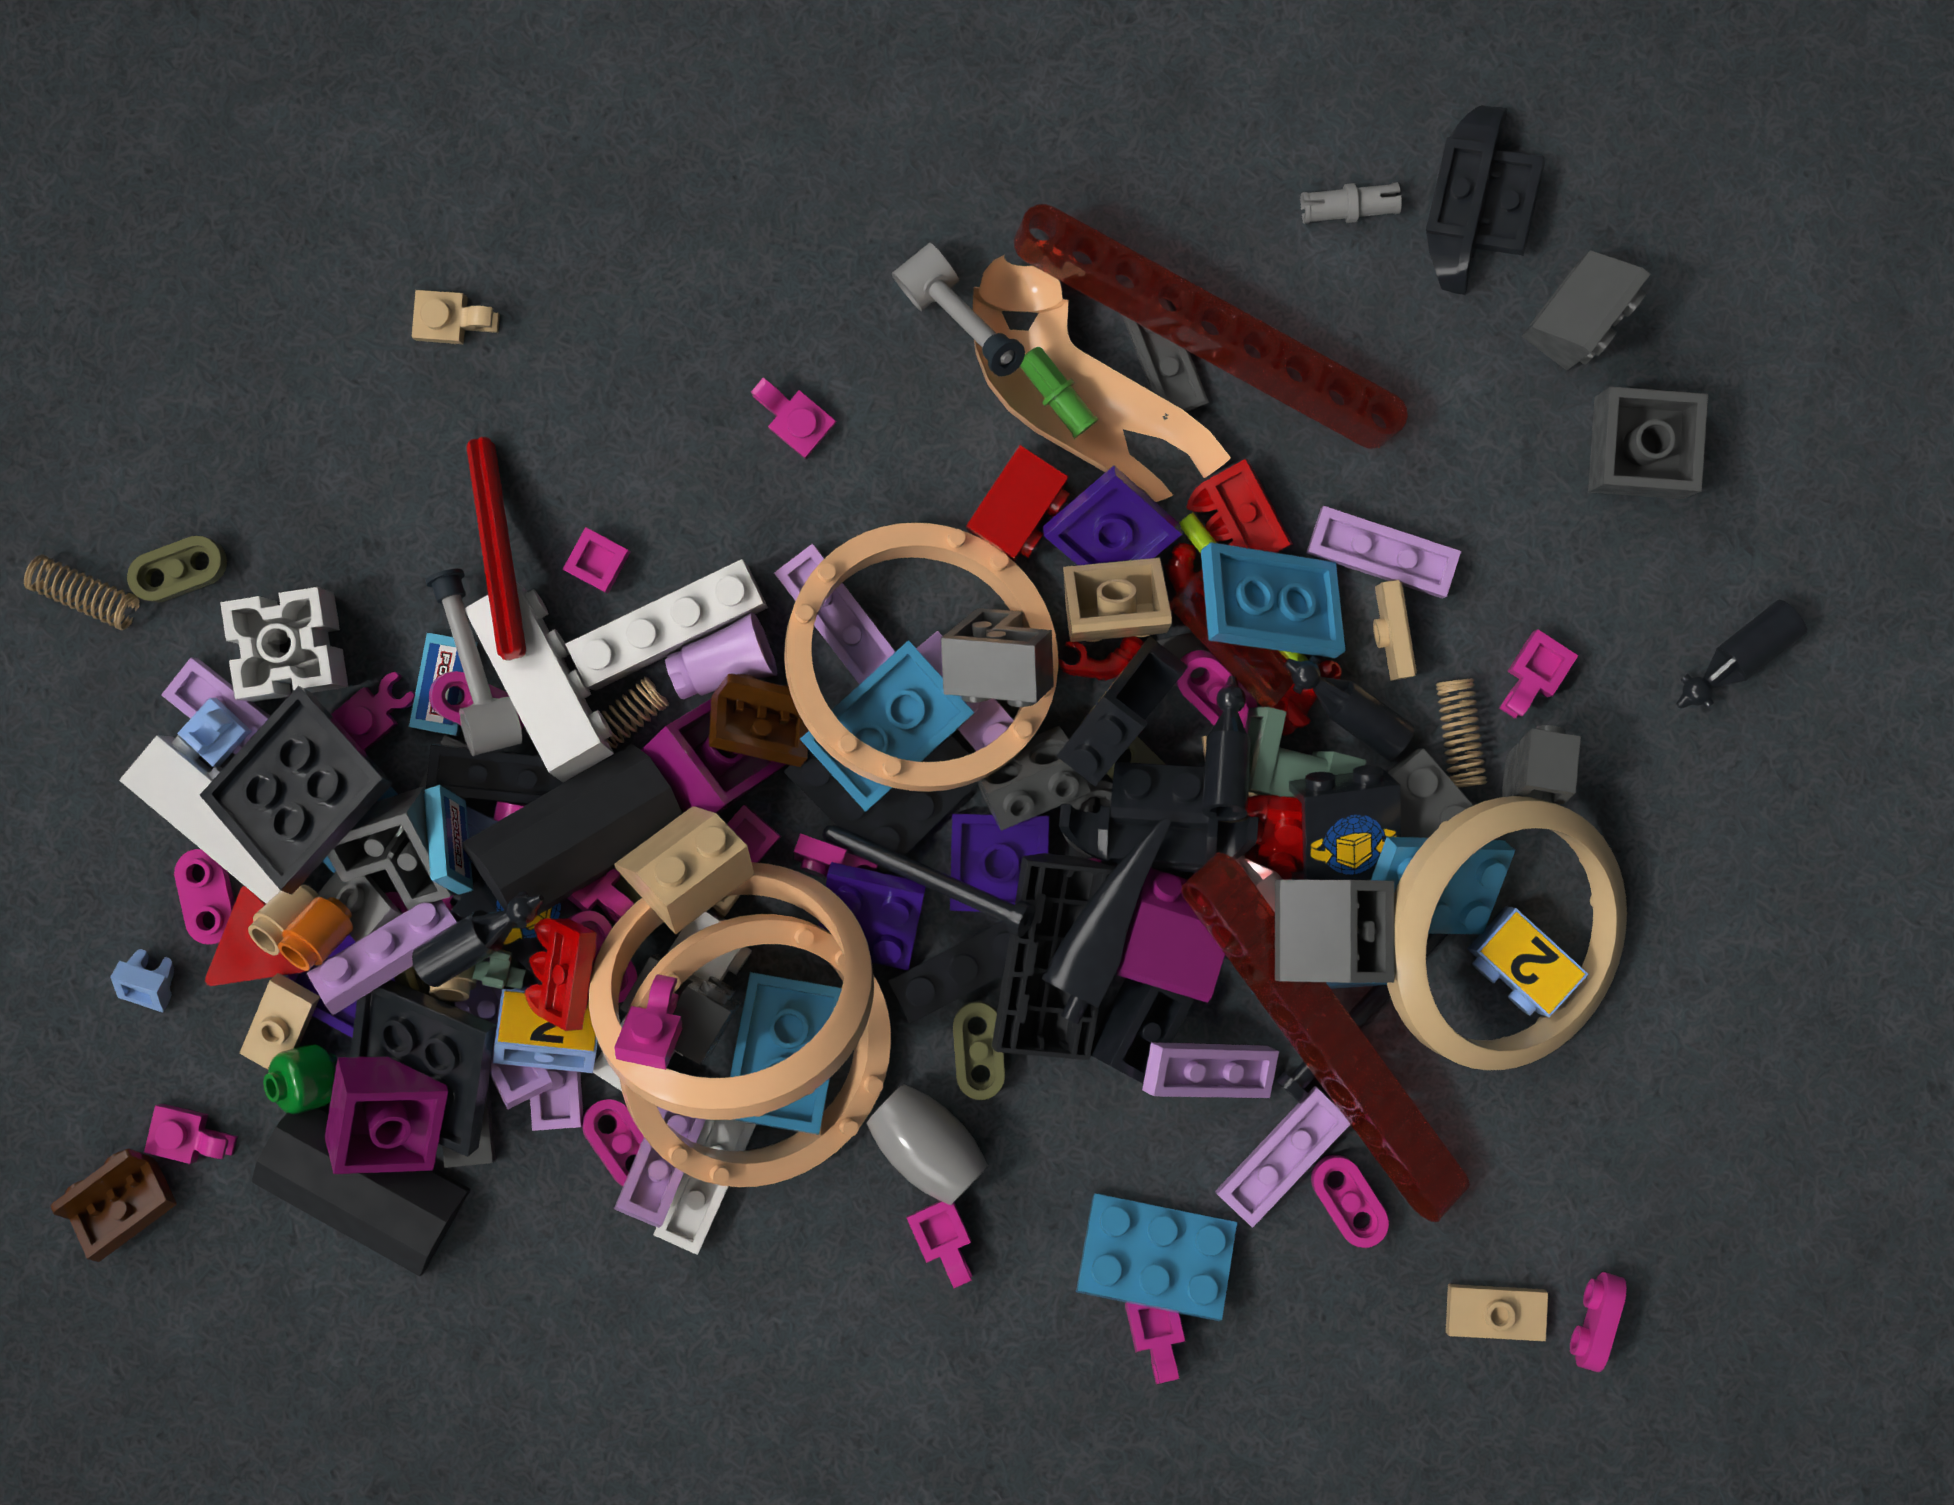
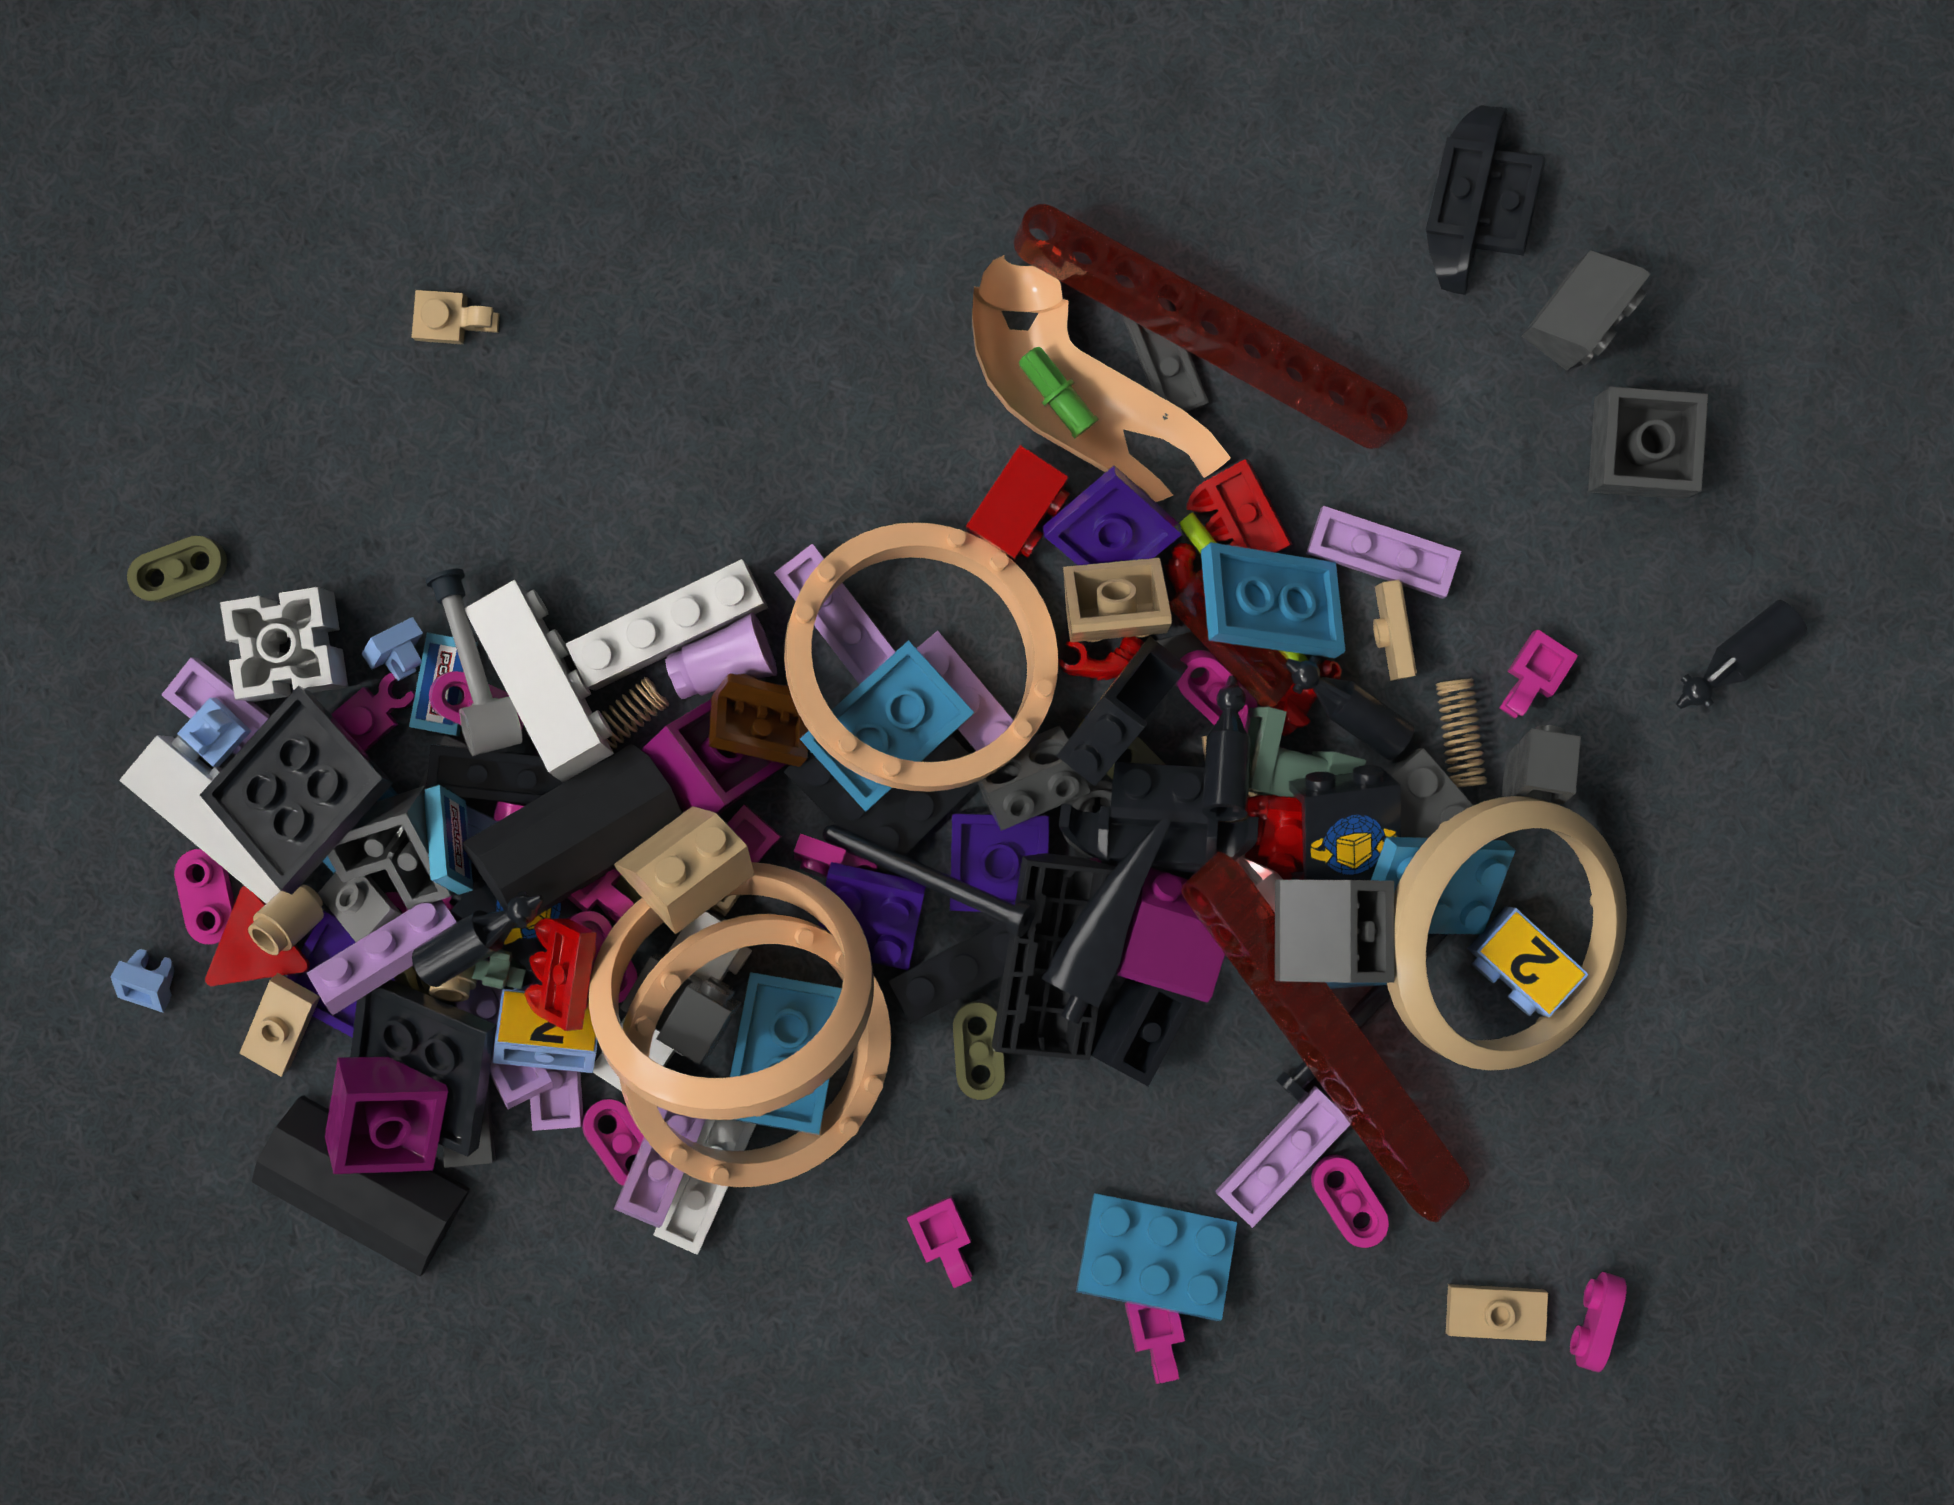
tan piece [24,554,139,630] -> none
reddish brown bracket [50,1148,177,1262] -> none
dark pink plate [144,1104,238,1164] -> none
green head [263,1044,337,1114] -> none
orange brick [278,897,353,971] -> none
red axle [466,437,527,661] -> none
dark pink plate [563,527,631,594] -> none
dark pink plate [614,974,682,1070] -> none
dark pink plate [751,378,836,459] -> none
light grey piece [867,1084,988,1205] -> none
light grey piece [892,243,1025,376] -> none
brick [941,608,1054,707] -> none
lavender plate [1142,1042,1279,1098] -> none
light grey pin [1300,182,1401,224] -> none
none -> light blue tile [362,617,423,681]

